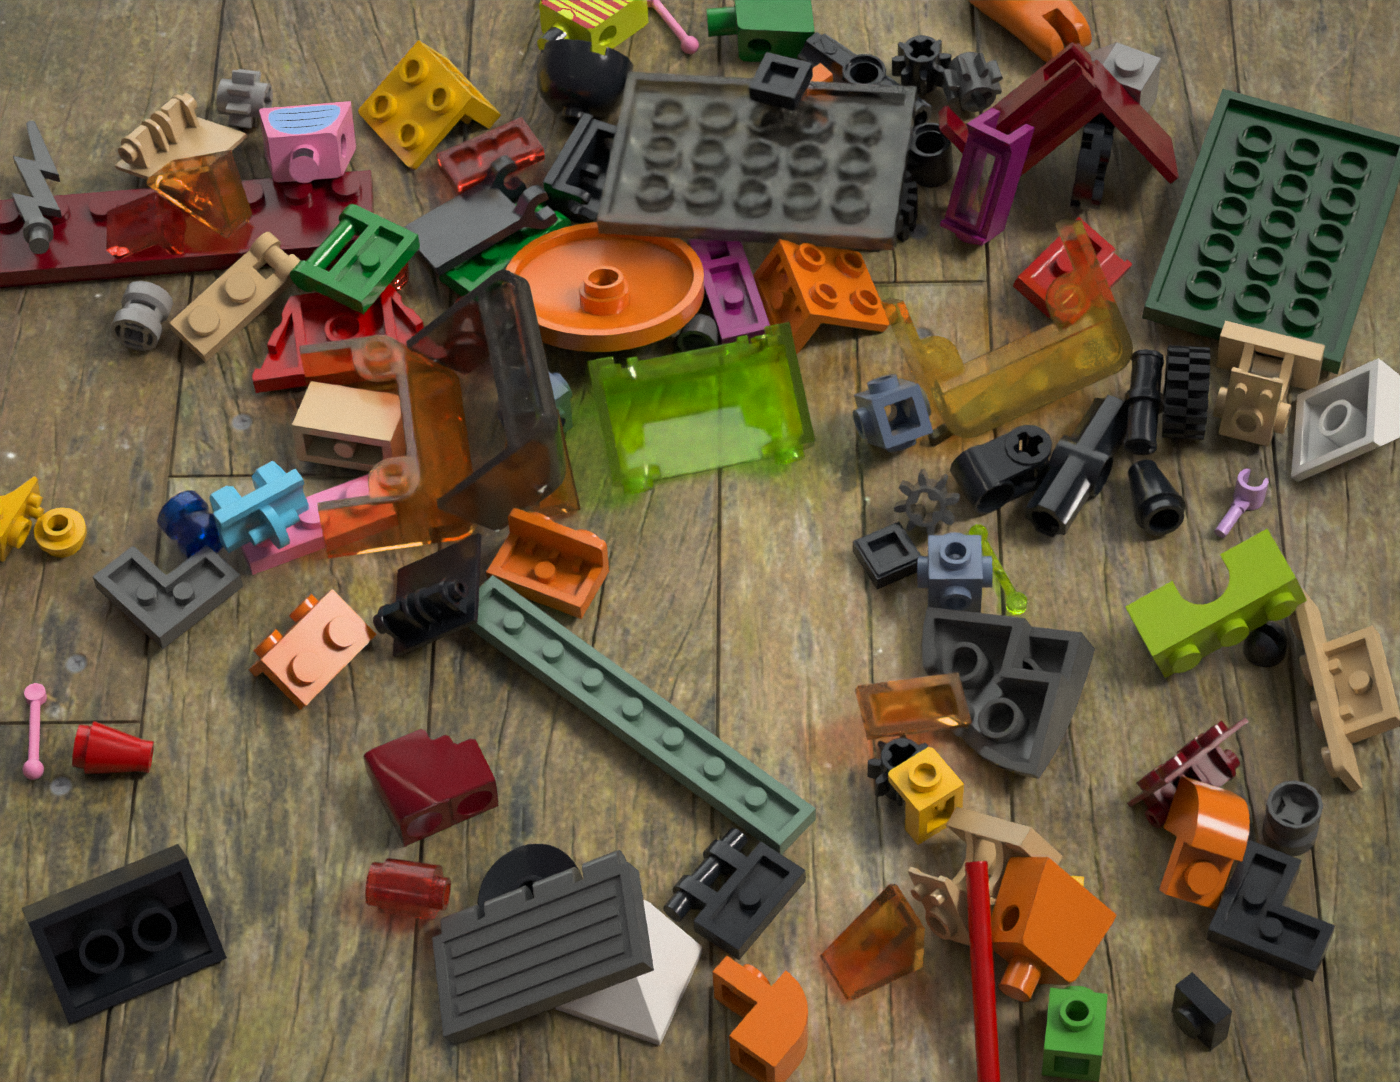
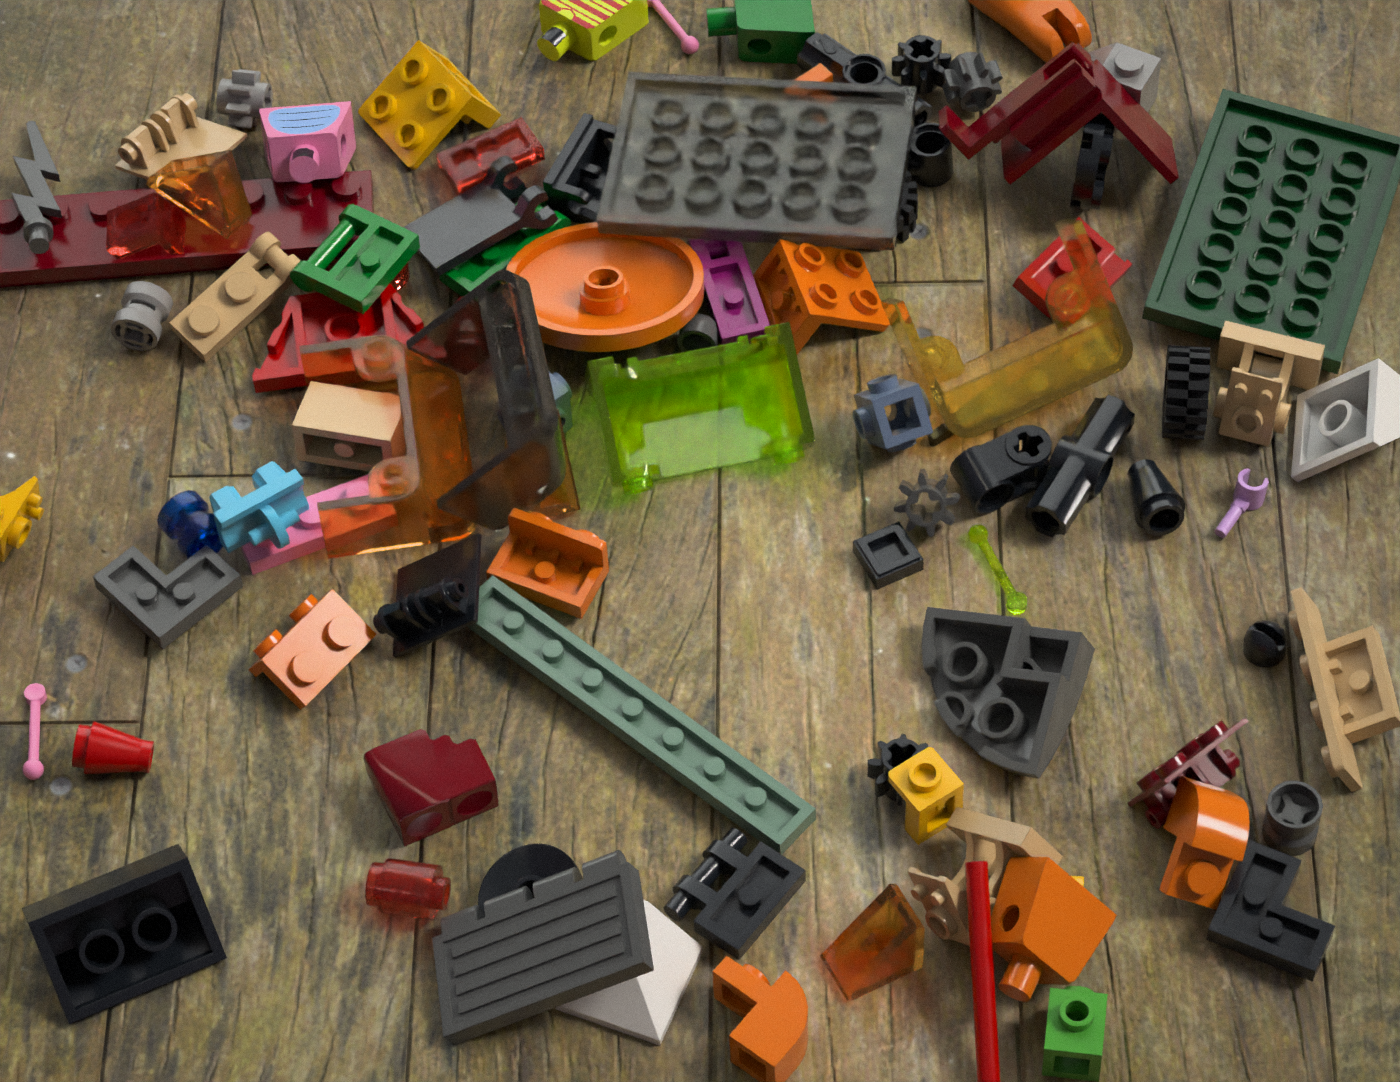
yellow plate [34,508,87,558] -> none
black cylinder [536,39,634,126] -> none
black plate [748,52,813,111] -> none
clear orange slope [855,672,972,740] -> none
sand blue brick [917,532,993,613] -> none
magenta window [939,108,1035,246] -> none
black pin [1123,349,1165,455] -> none
lime arch [1125,529,1307,678] -> none
black plate [1171,972,1232,1051] -> none

